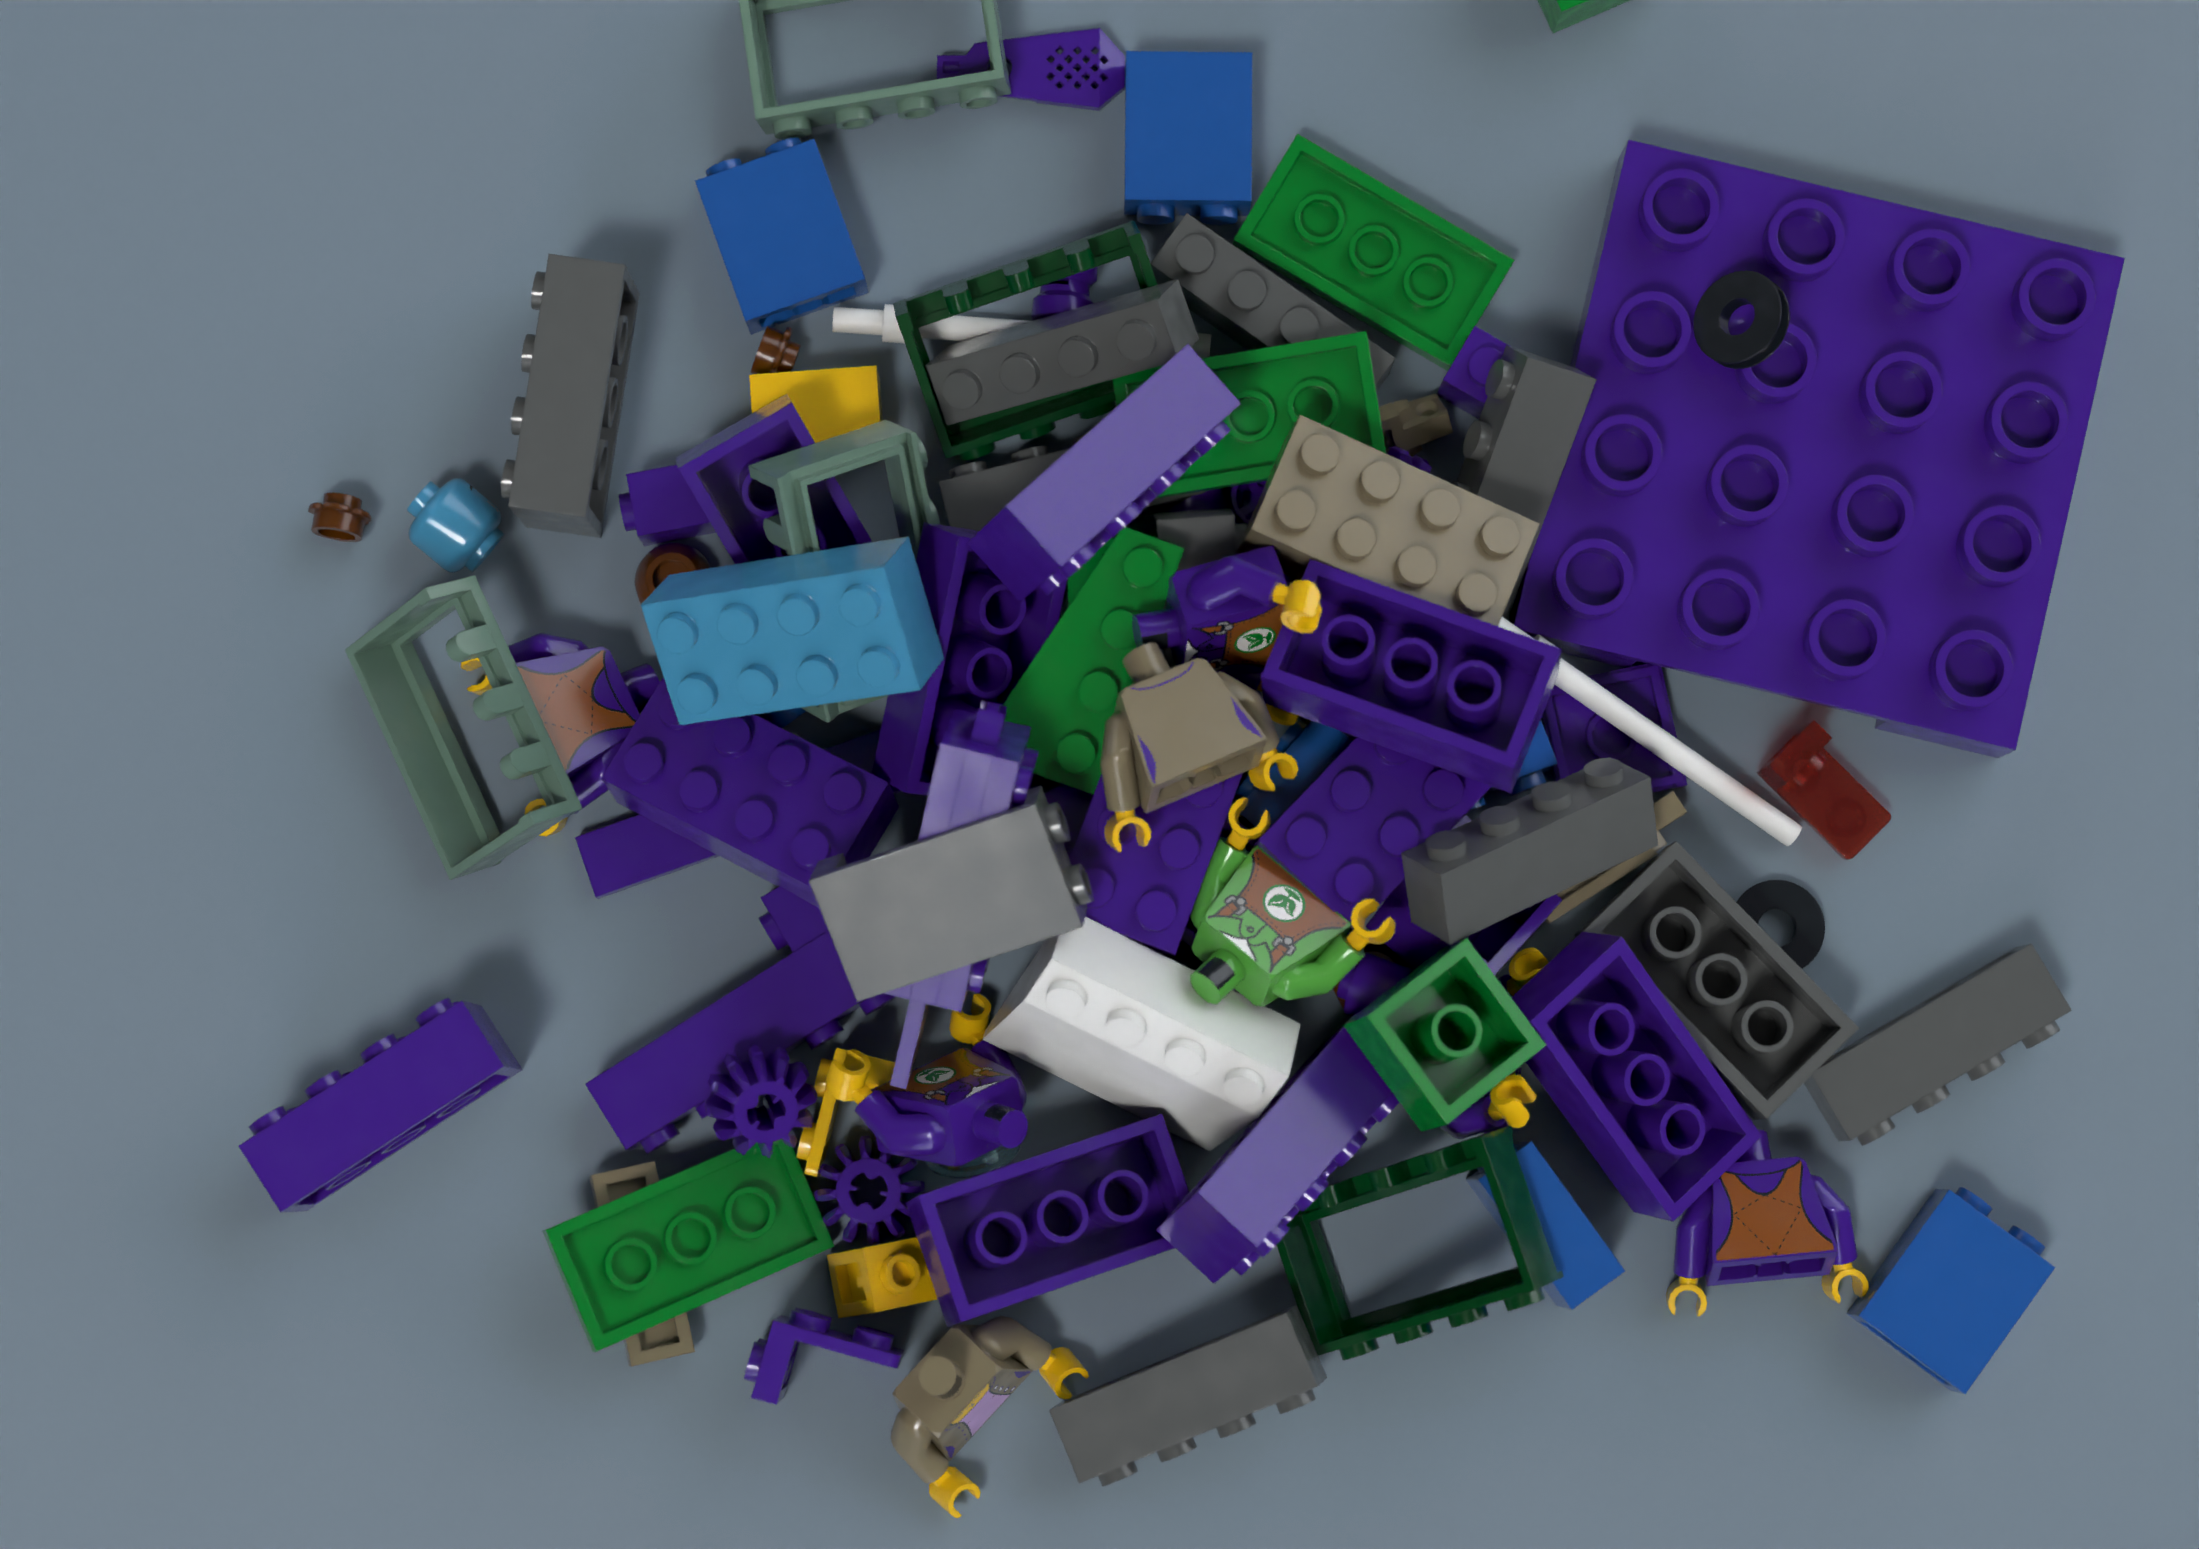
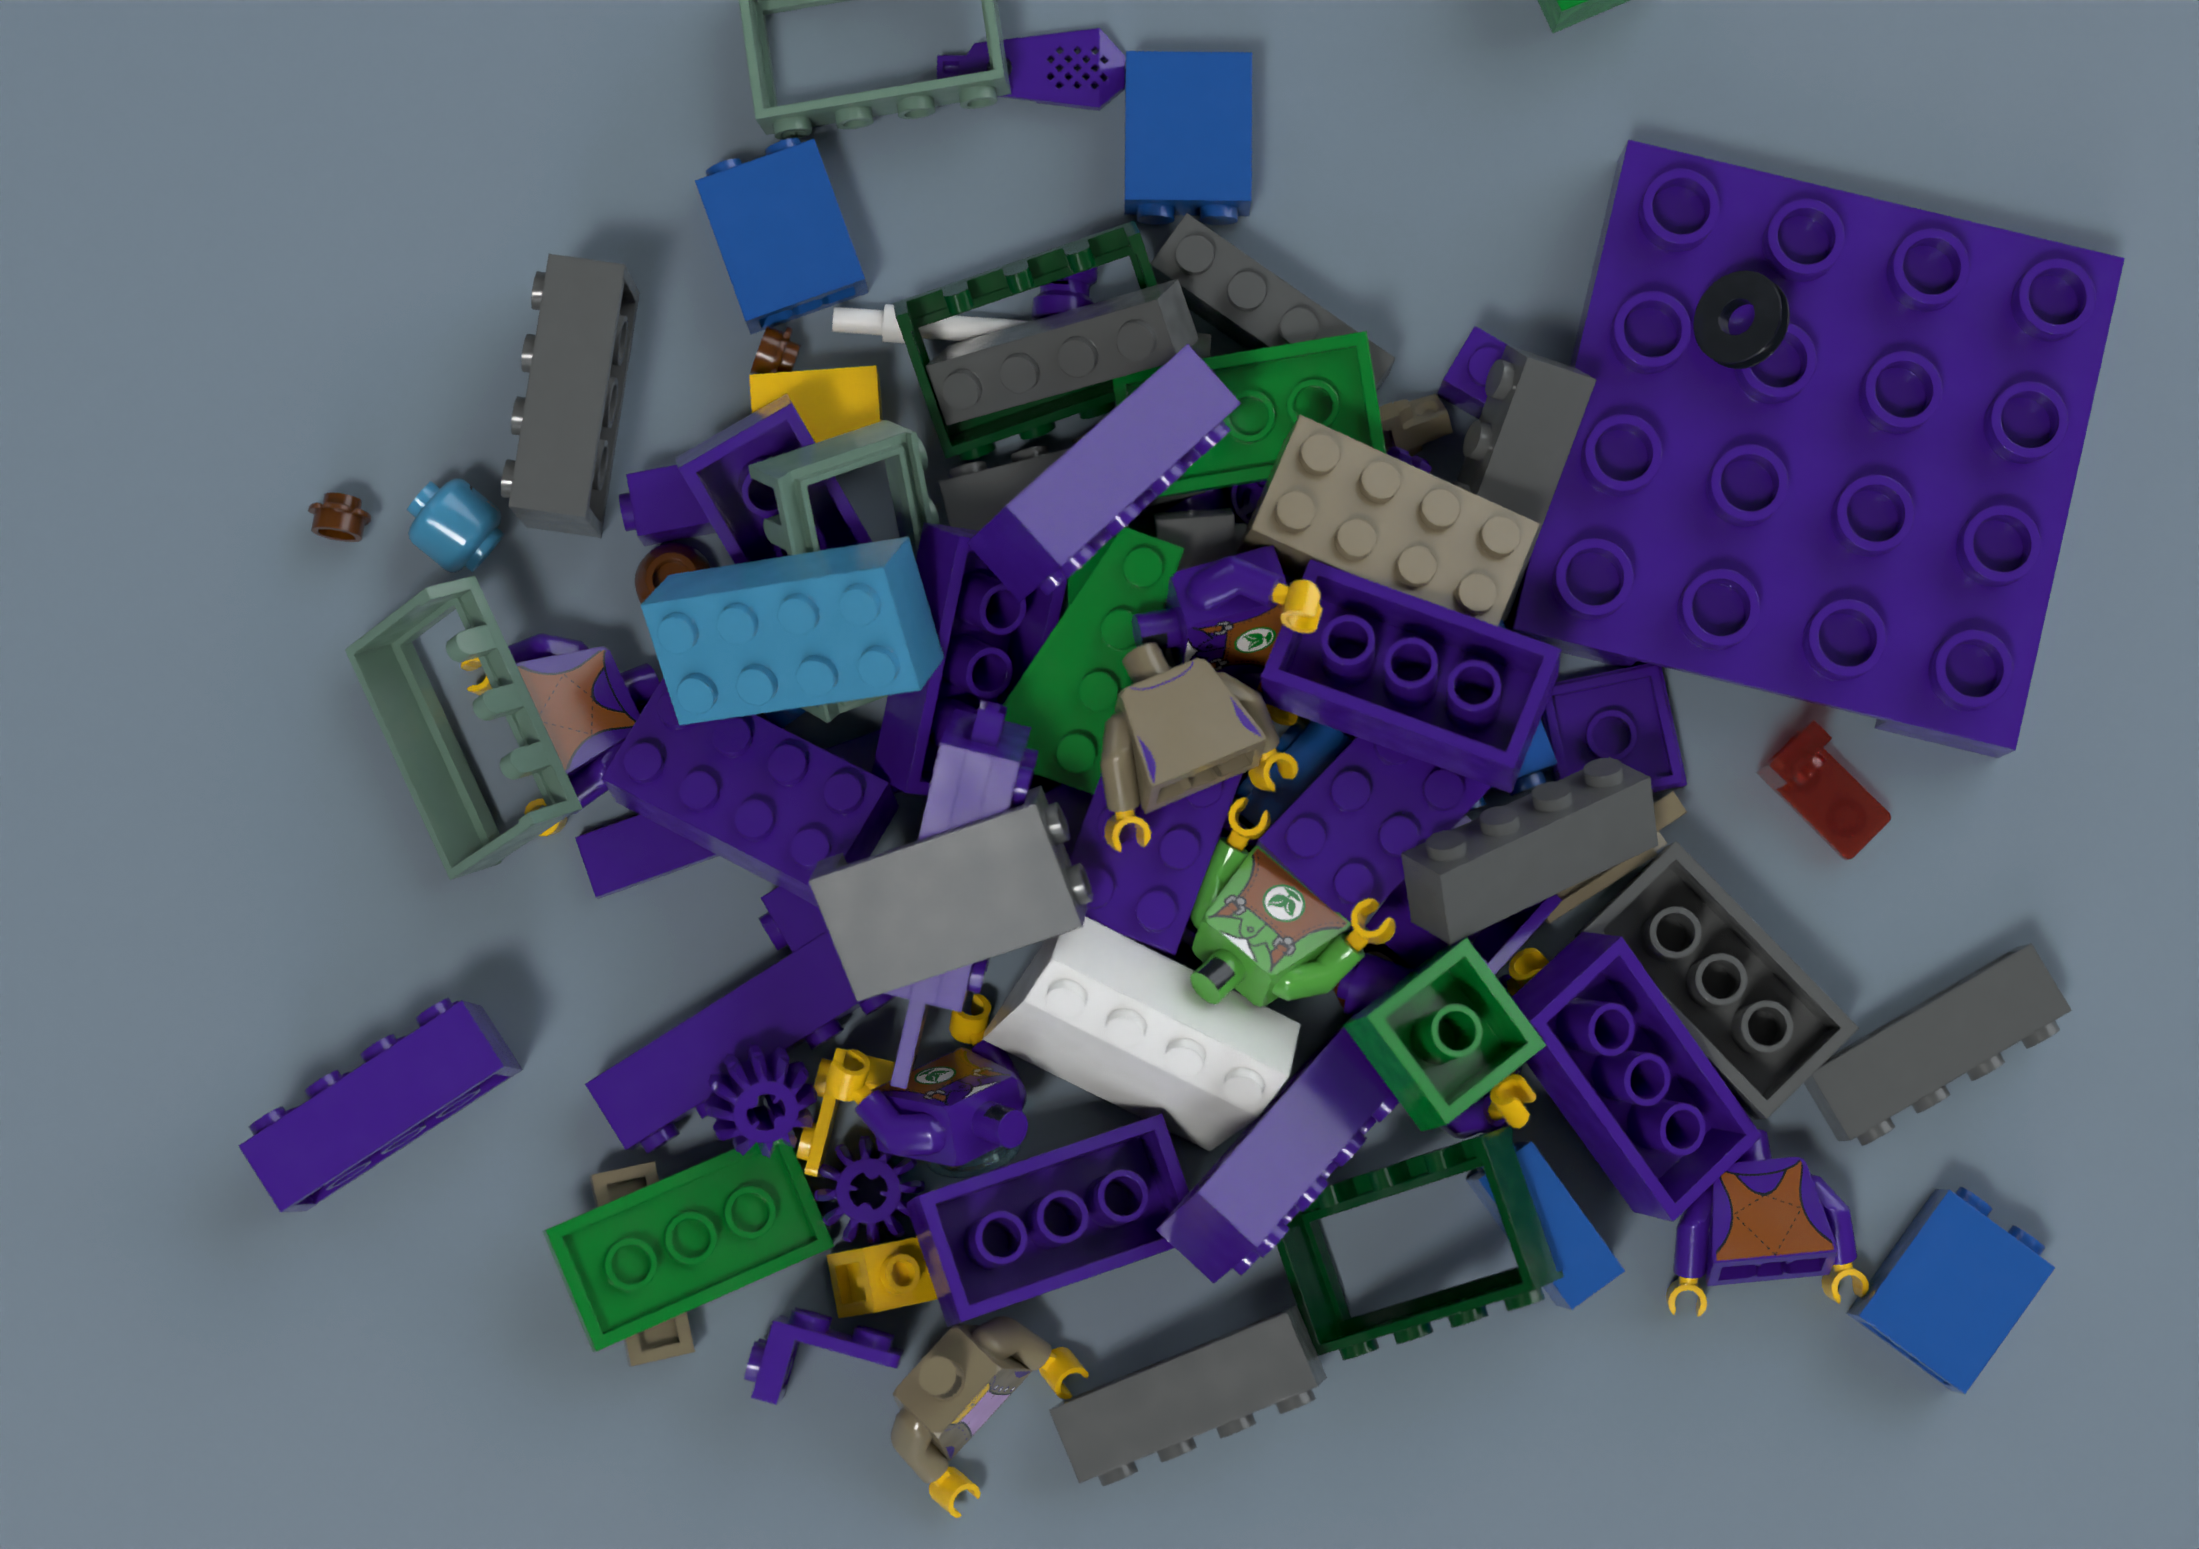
green plate [1232,134,1515,371] -> none
white bar [1498,617,1802,846] -> none
black piece [1737,880,1825,969] -> none

